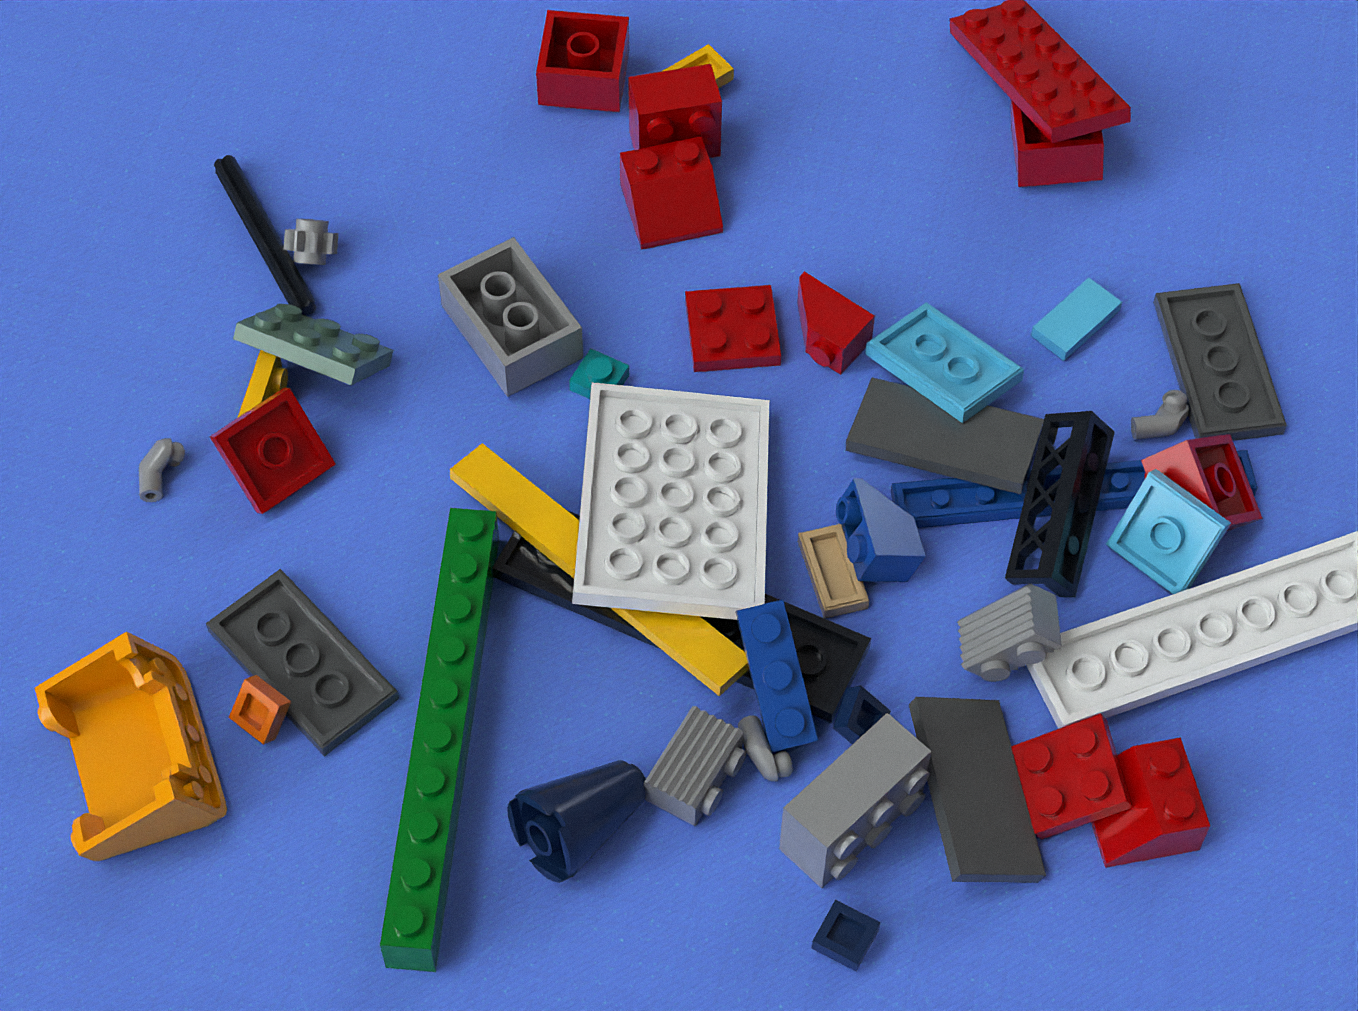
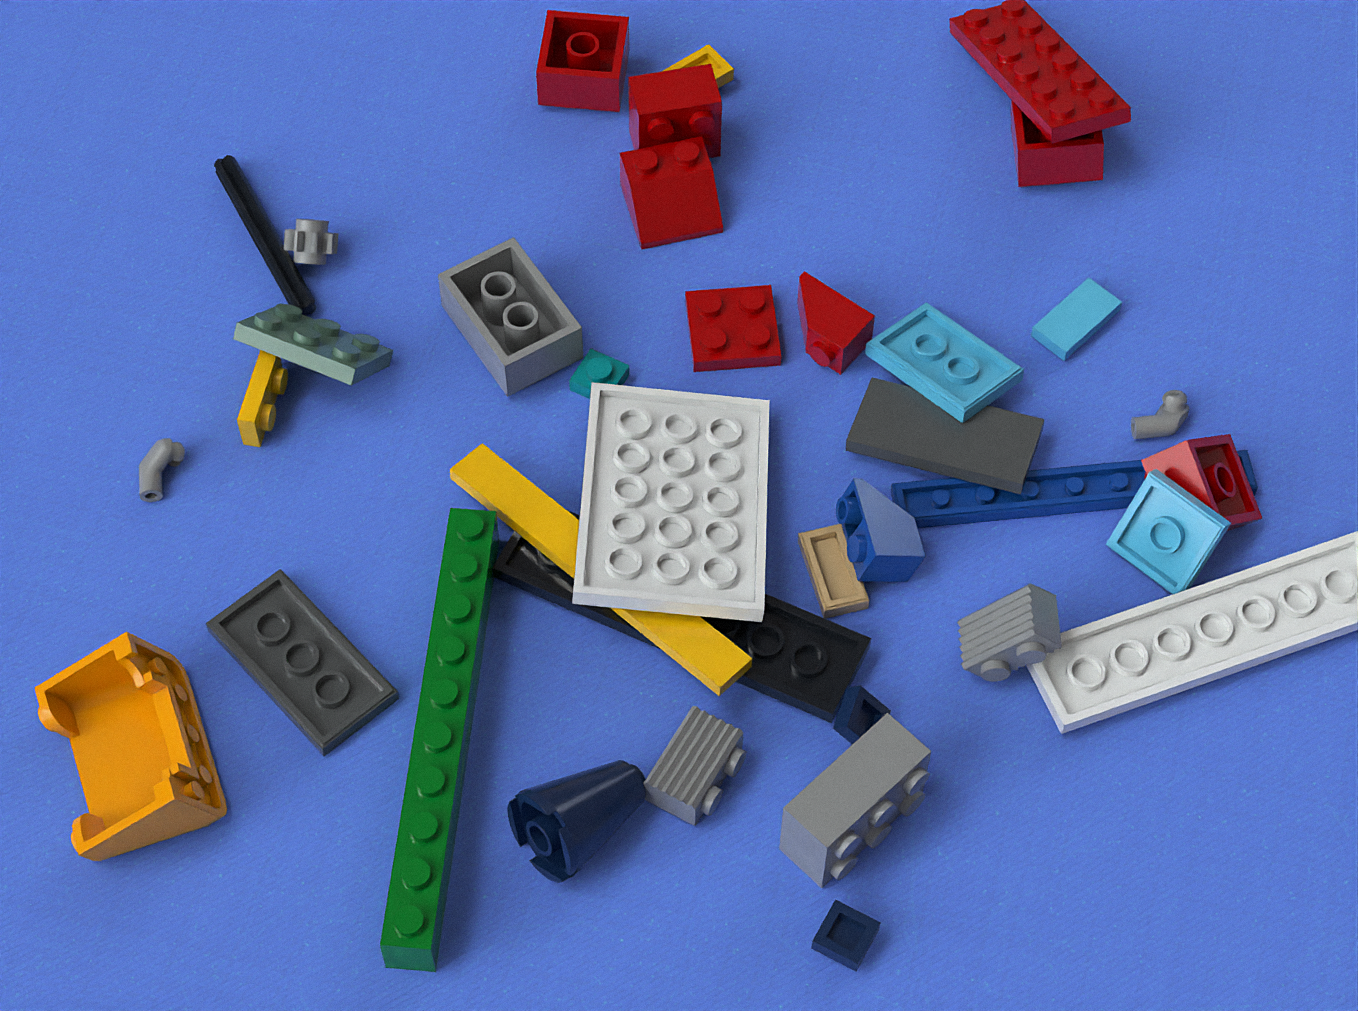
red plate [209,387,336,514] -> none
orange plate [229,675,291,745] -> none
blue plate [735,599,818,752] -> none
light grey arm [738,716,793,782] -> none
dark grey tile [909,697,1046,883] -> none
black fence [1005,411,1115,597] -> none
red plate [1011,713,1132,840] -> none
red slope [1091,737,1210,868] -> none
dark grey tile [1153,283,1287,441] -> none

